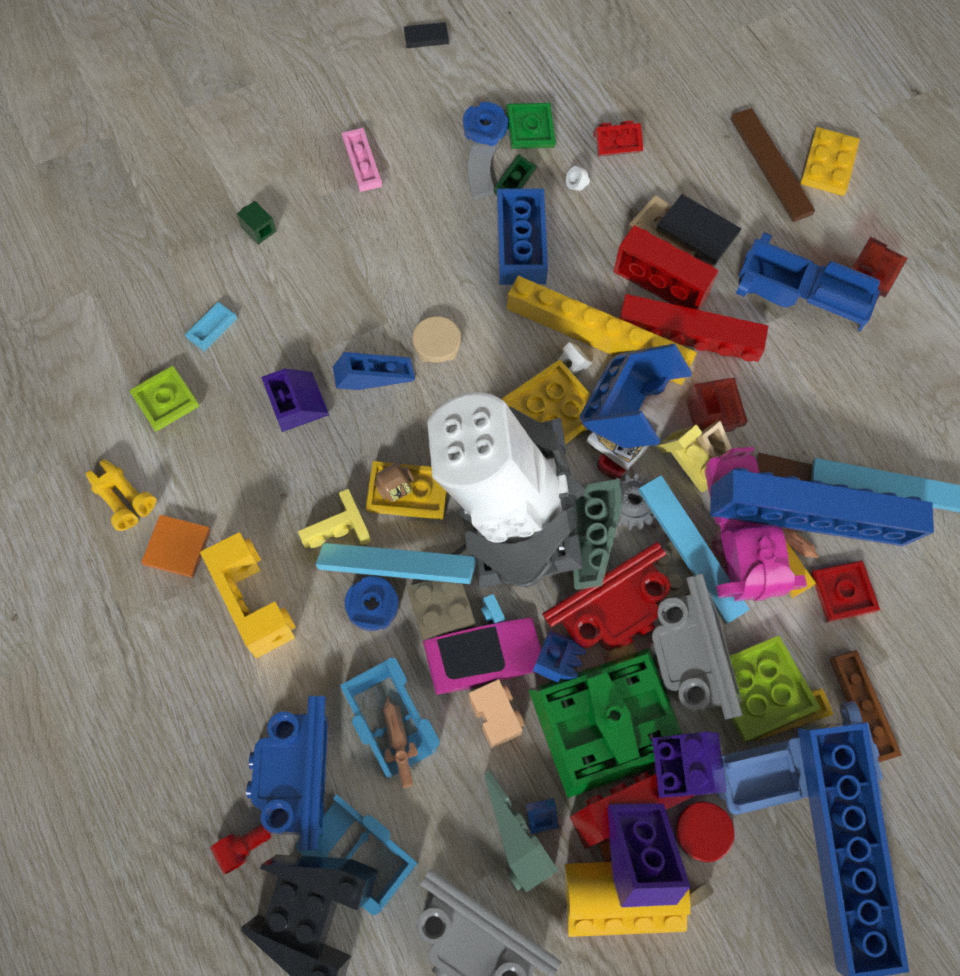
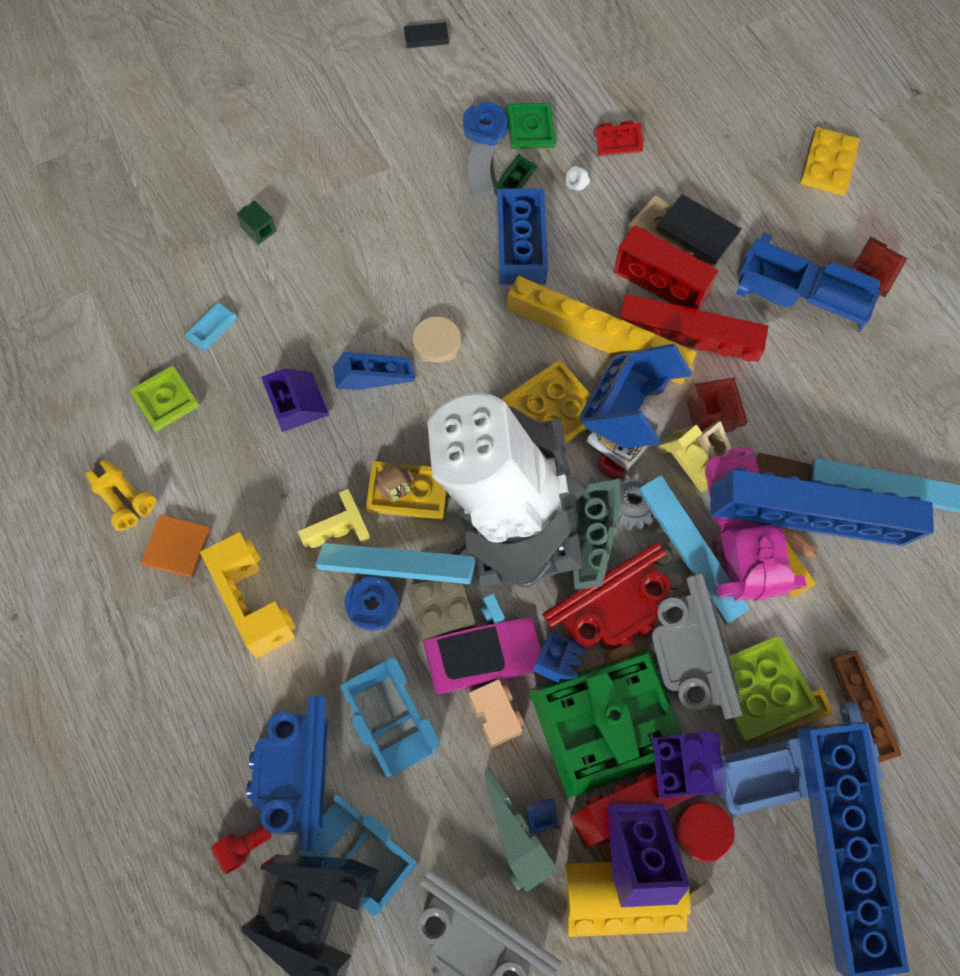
bright pink plate [342,128,382,192] -> none
nougat sword [382,695,418,788] -> none
white tile [558,342,592,375] -> none
reddish brown tile [730,108,815,222] -> none
red tile [811,560,880,623] -> none

